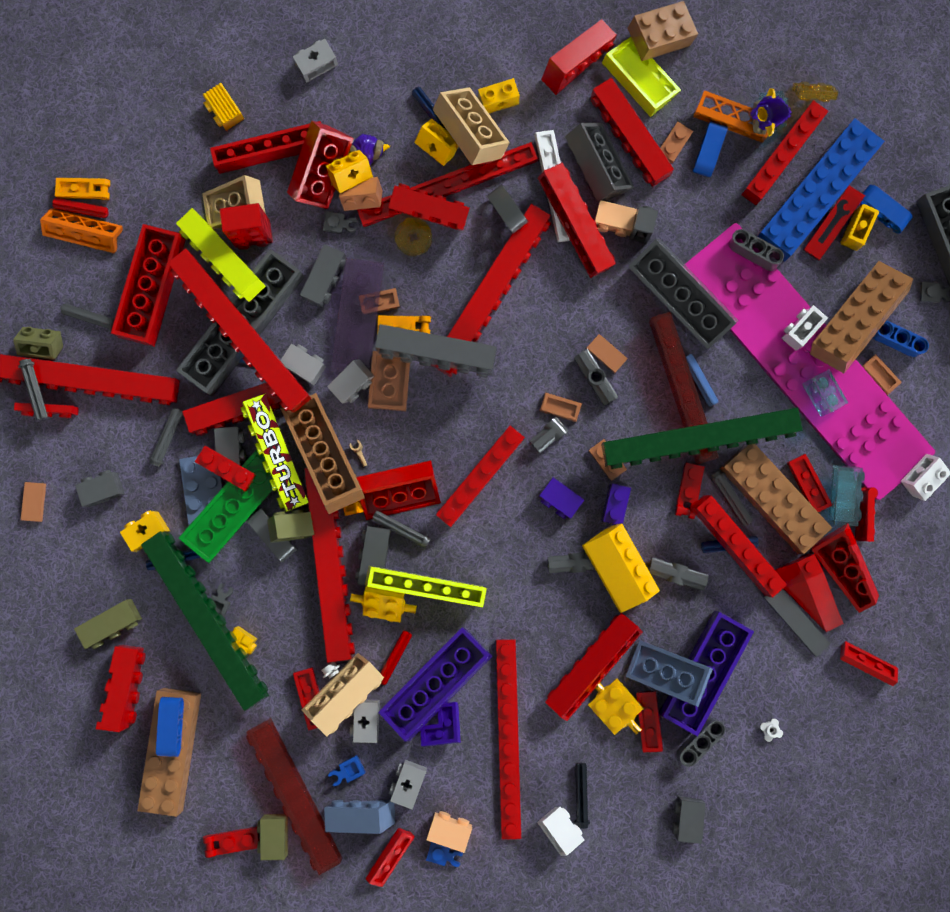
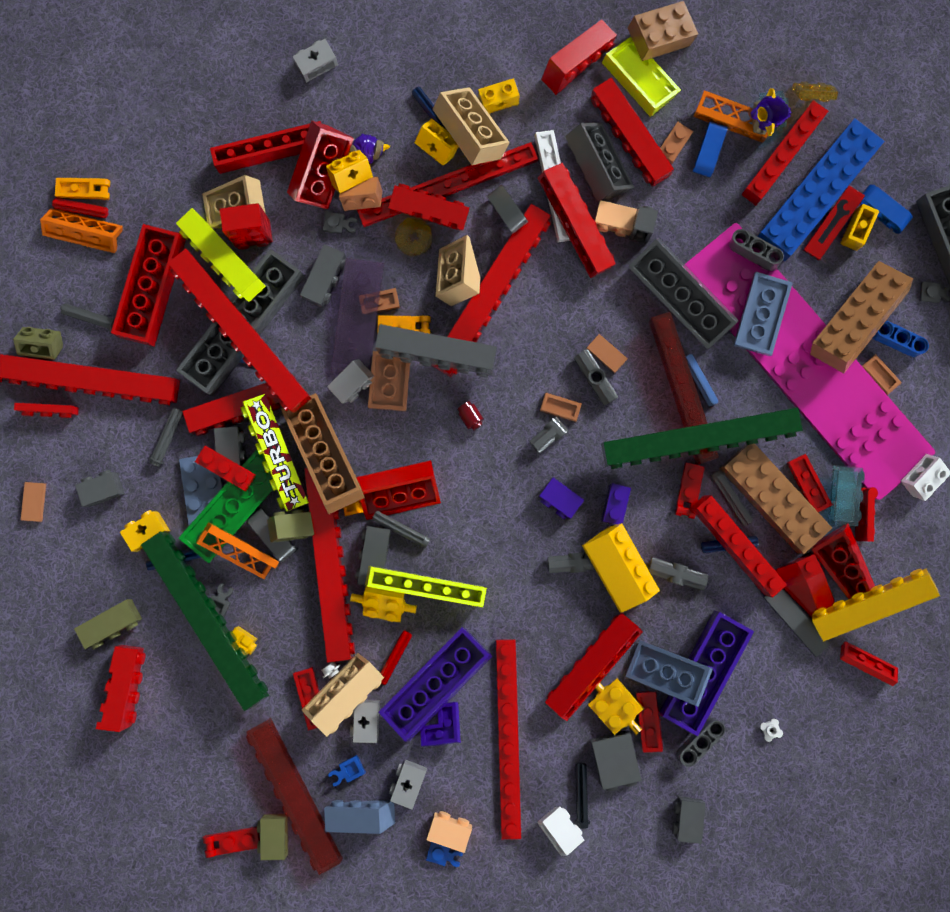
dark grey axle [18,359,48,420] -> none
medium nougat brick [137,688,201,817] -> none
blue beam [156,697,184,757] -> none
yellow brick [203,83,244,131] -> none
light grey brick [280,344,326,386] -> none
tan hand [350,440,367,467] -> none
red plate [365,828,415,887] -> none
red brick [436,426,525,527] -> none
nougat plate [588,439,627,481] -> none
white brick [782,305,828,351] -> none
clear light blue bracket [802,369,848,417] -> none
none -> orange fence [196,522,279,579]
none -> tan slope [436,235,480,306]
none -> dark red brick [457,401,484,431]
none -> dark grey brick [590,730,642,791]
none -> sand blue plate [733,272,793,356]
none -> yellow brick [812,568,940,642]

